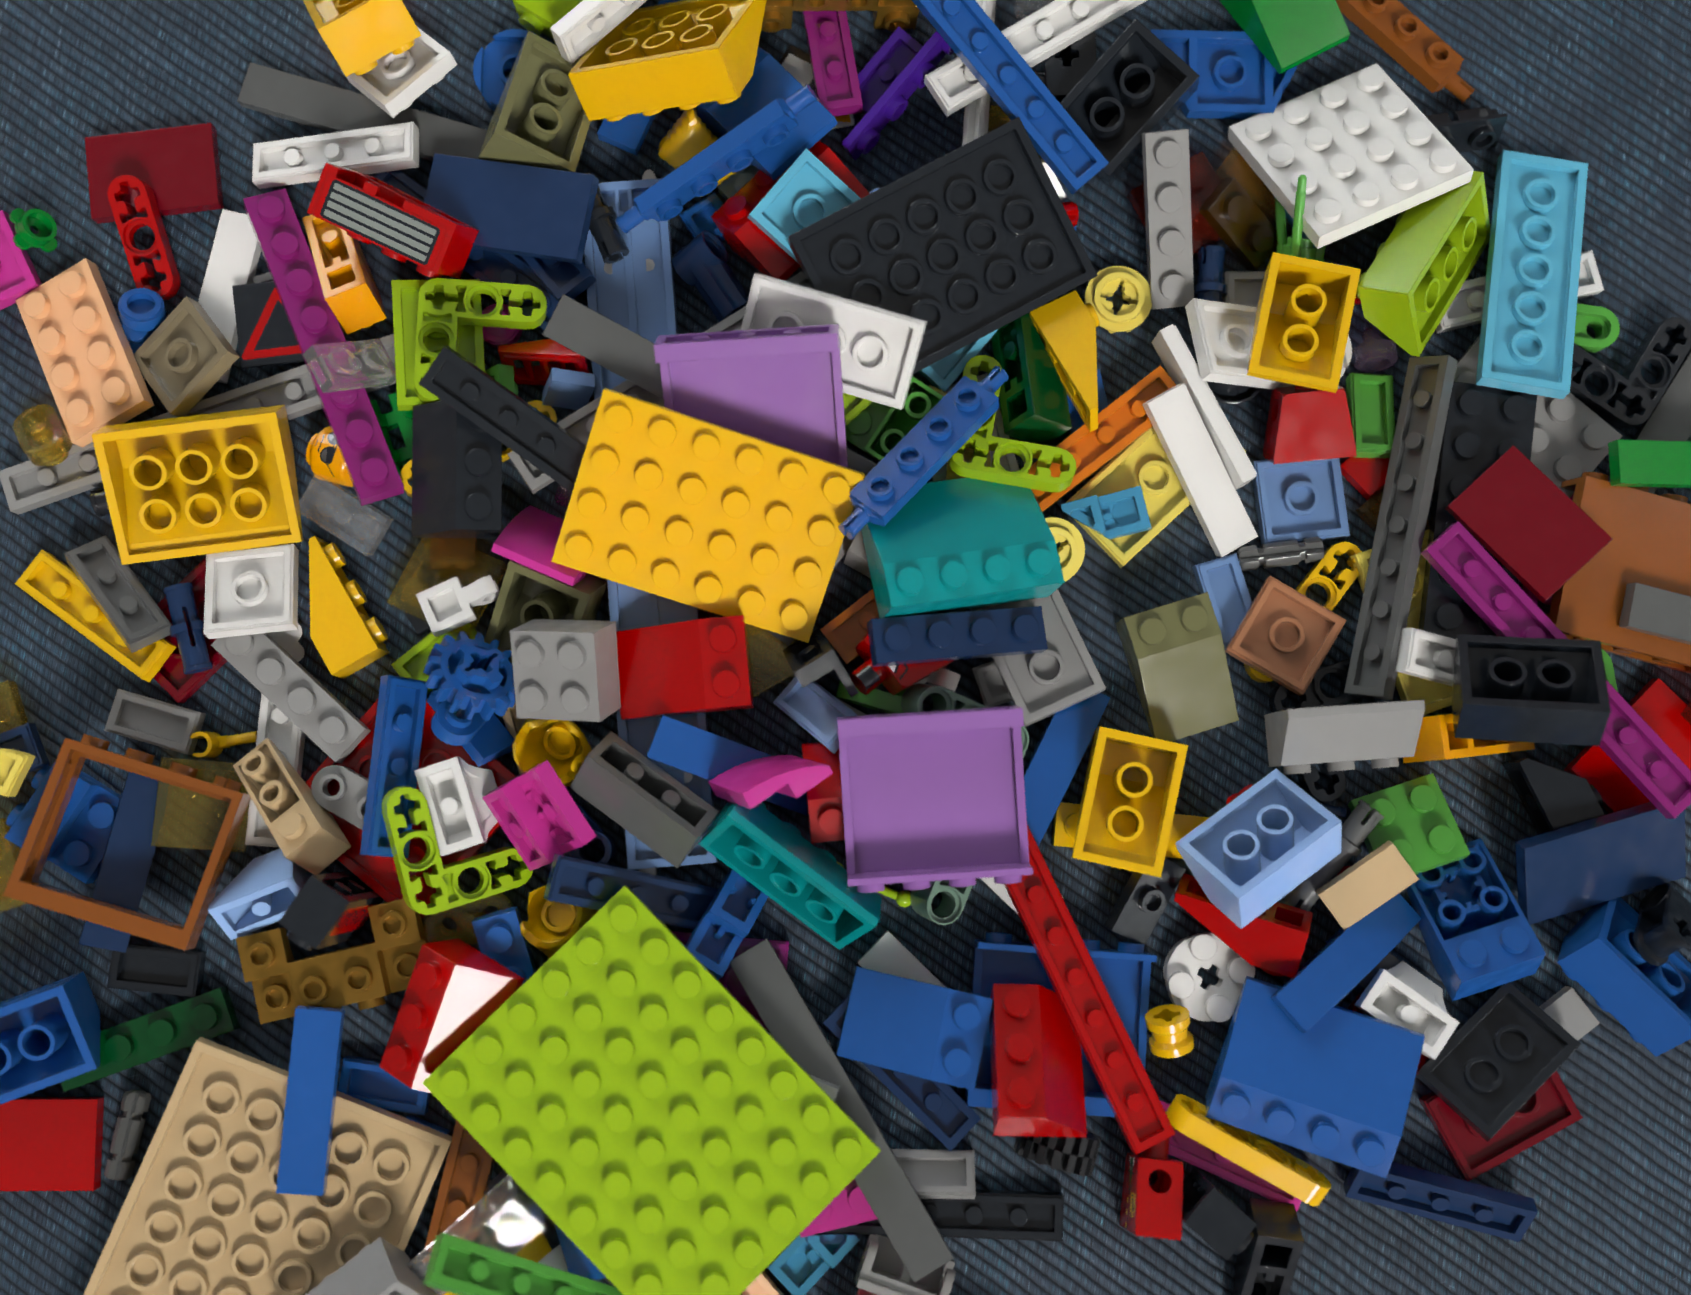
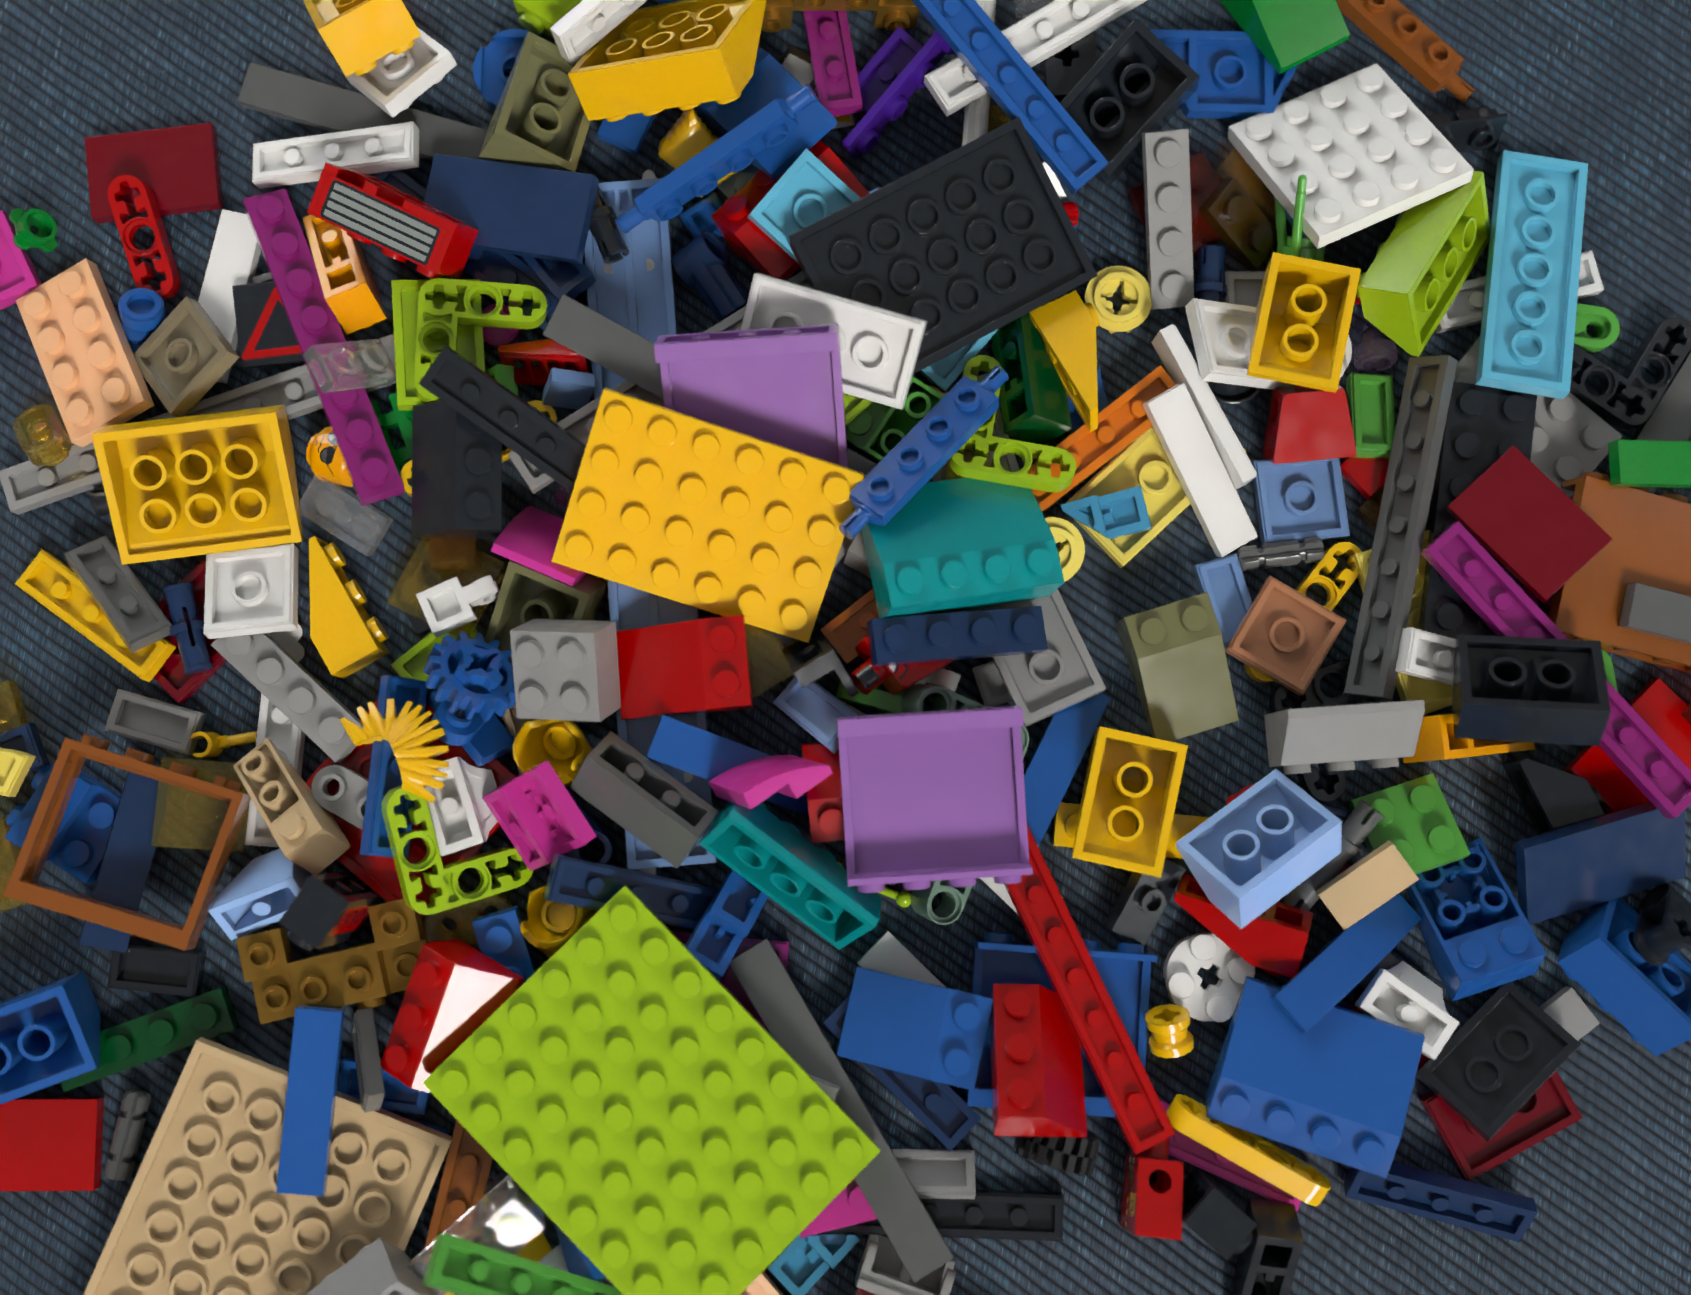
none -> yellow hair [340,699,449,803]
none -> dark grey tile [351,1008,385,1112]

